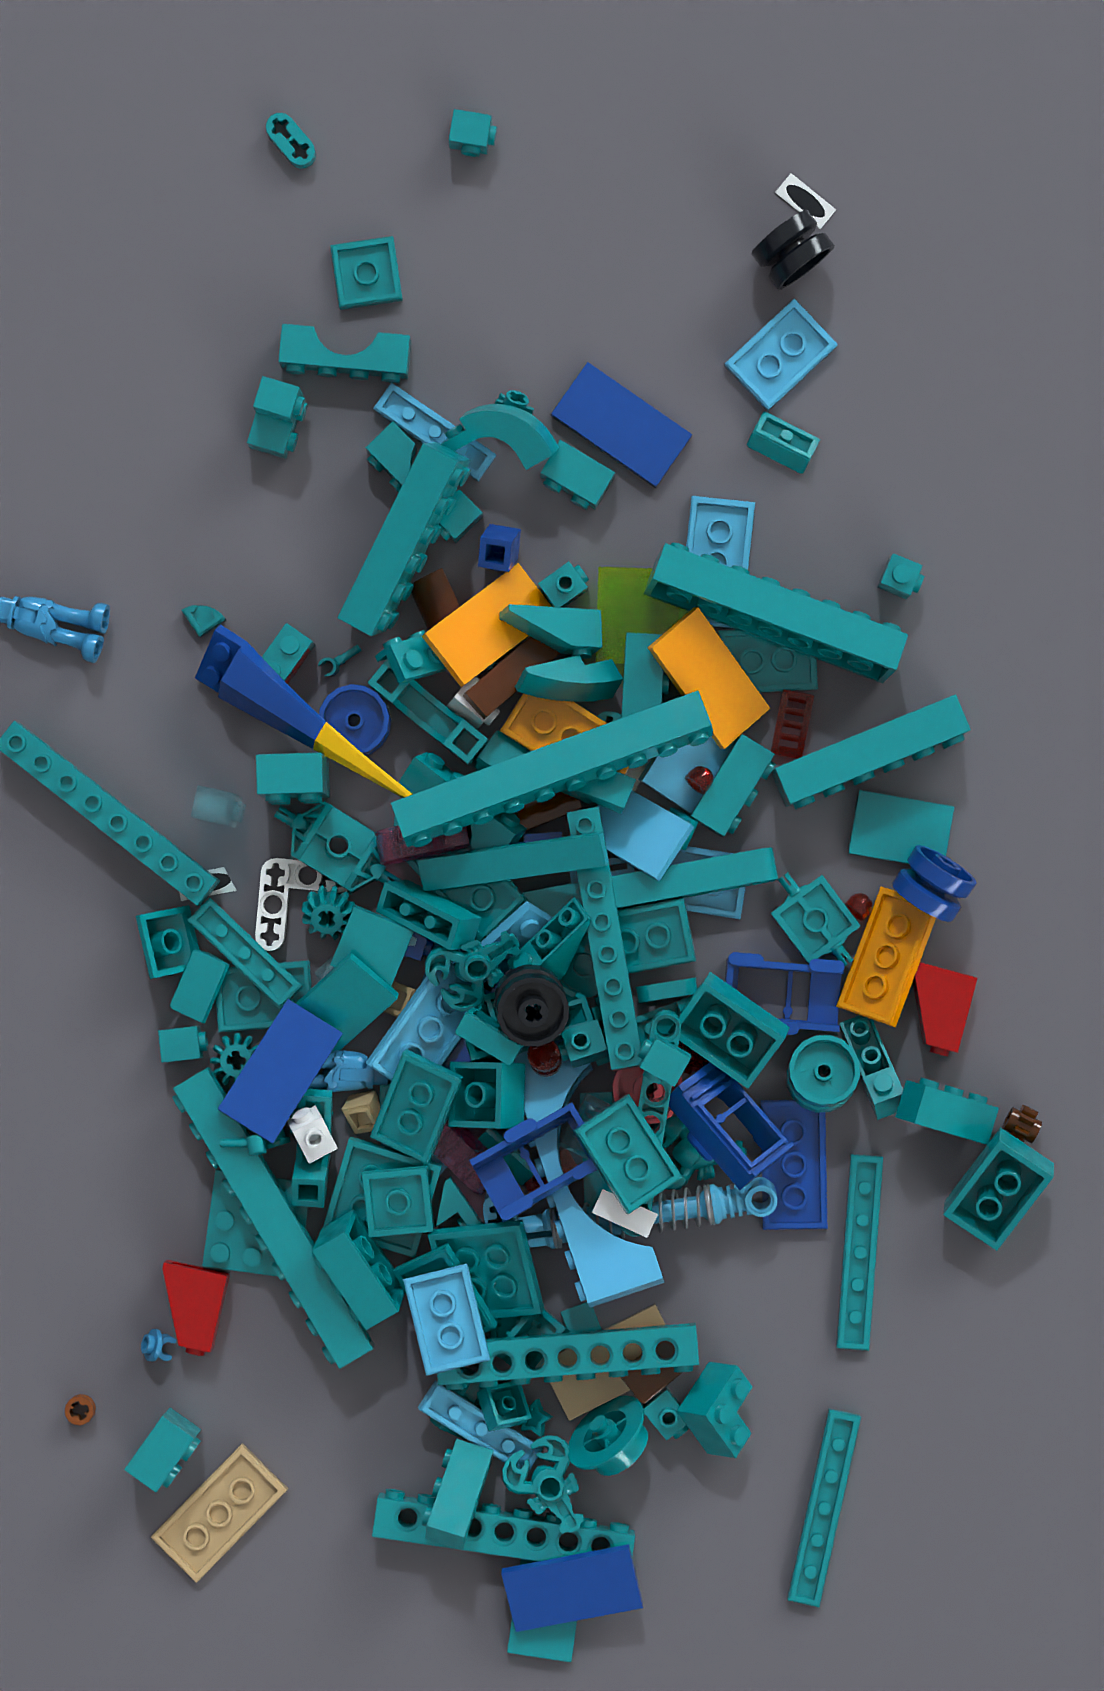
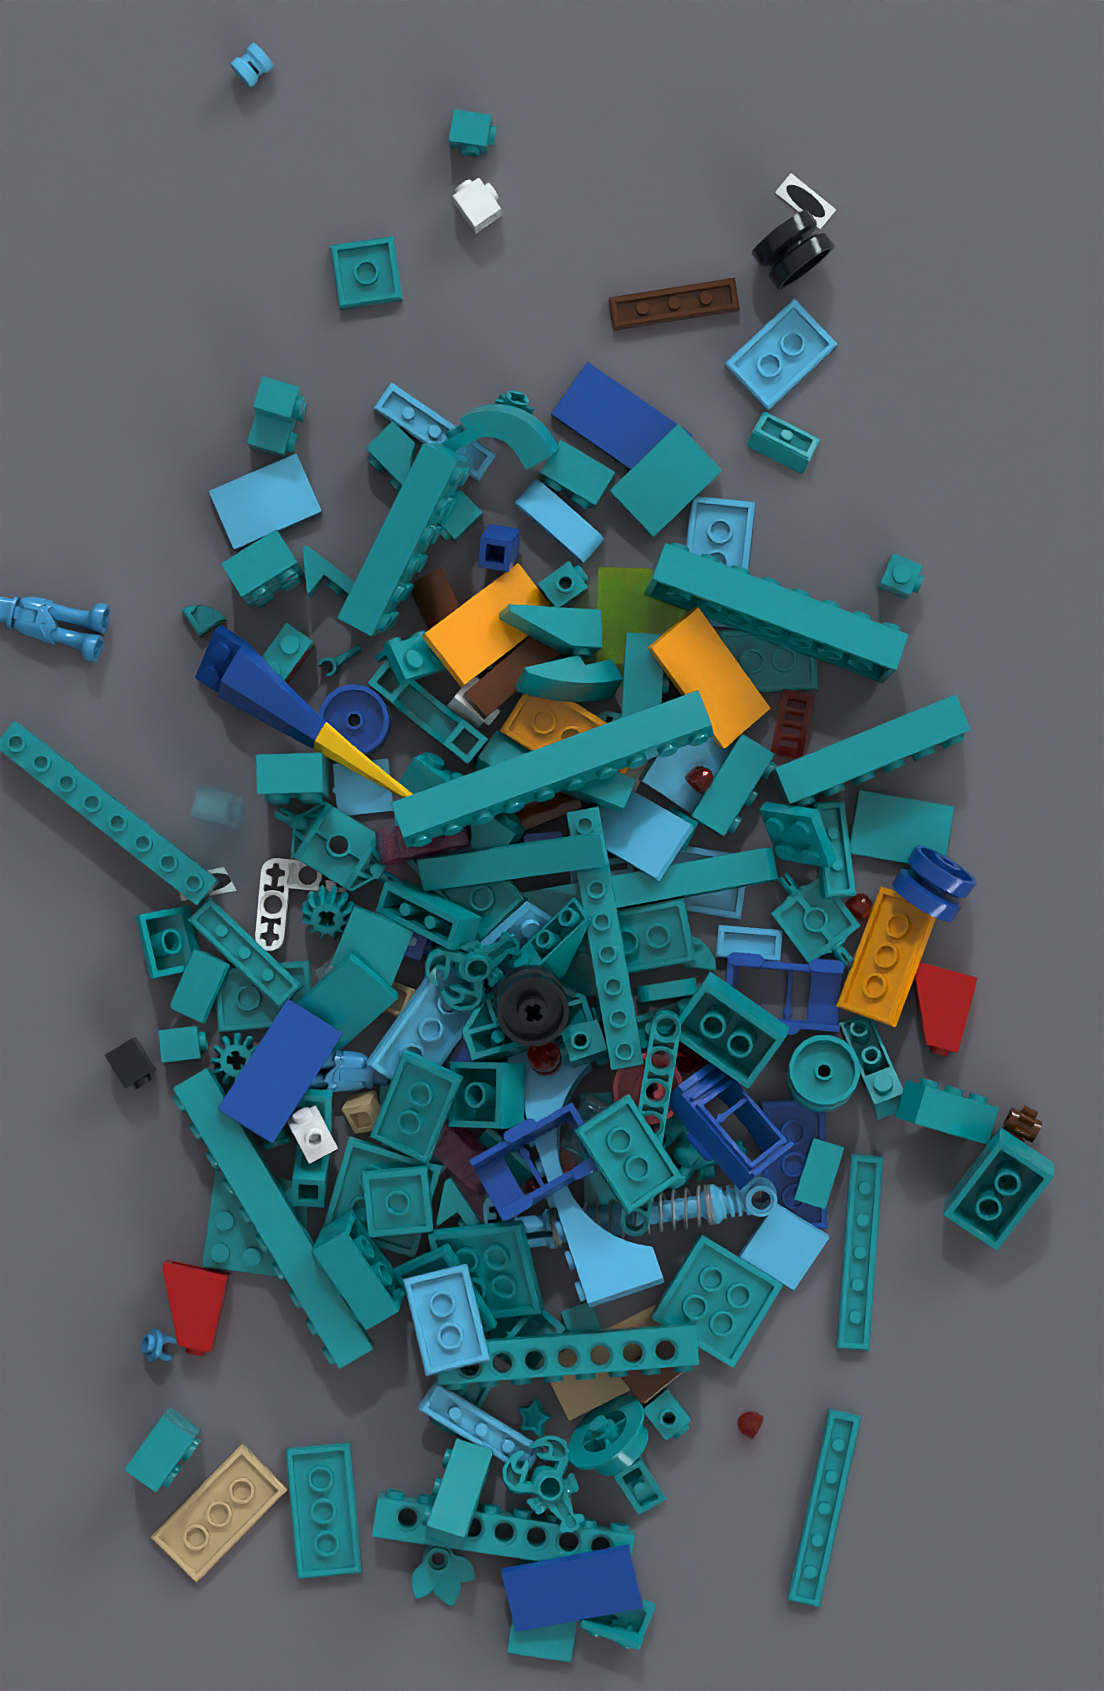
dark orange bush [65,1394,96,1425] -> none
teal hand [219,1135,267,1156] -> none
teal beam [266,113,316,169] -> none
teal arch [278,324,411,383] -> none
teal slope [455,1007,524,1065] -> none
teal piece [477,1382,532,1432] -> none
white sticker [592,1189,658,1238] -> none
teal brick [637,1035,691,1087] -> none
teal brick [677,1362,752,1458] -> none
none -> black brick [104,1037,156,1090]
none -> medium azure tile [209,453,323,551]
none -> teal brick [221,529,305,608]
none -> medium azure wheel [229,42,274,88]
none -> teal tile [285,1442,362,1579]
none -> teal slope [302,545,355,598]
none -> medium azure piece [332,758,393,816]
none -> teal plate [412,1545,475,1606]
none -> white brick [453,178,502,234]
none -> medium azure beam [514,479,605,564]
none -> teal bracket [579,1598,656,1650]
none -> teal tile [608,424,722,538]
none -> reddish brown tile [609,277,740,331]
none -> teal slope [613,1455,667,1515]
none -> teal plate [650,1234,783,1368]
none -> teal tile [683,936,716,971]
none -> medium azure tile [716,925,783,962]
none -> clear red hinge [737,1411,764,1440]
none -> medium azure tile [739,1203,829,1290]
none -> teal plate [759,802,837,868]
none -> teal tile [793,1137,844,1209]
none -> teal tile [810,801,856,899]

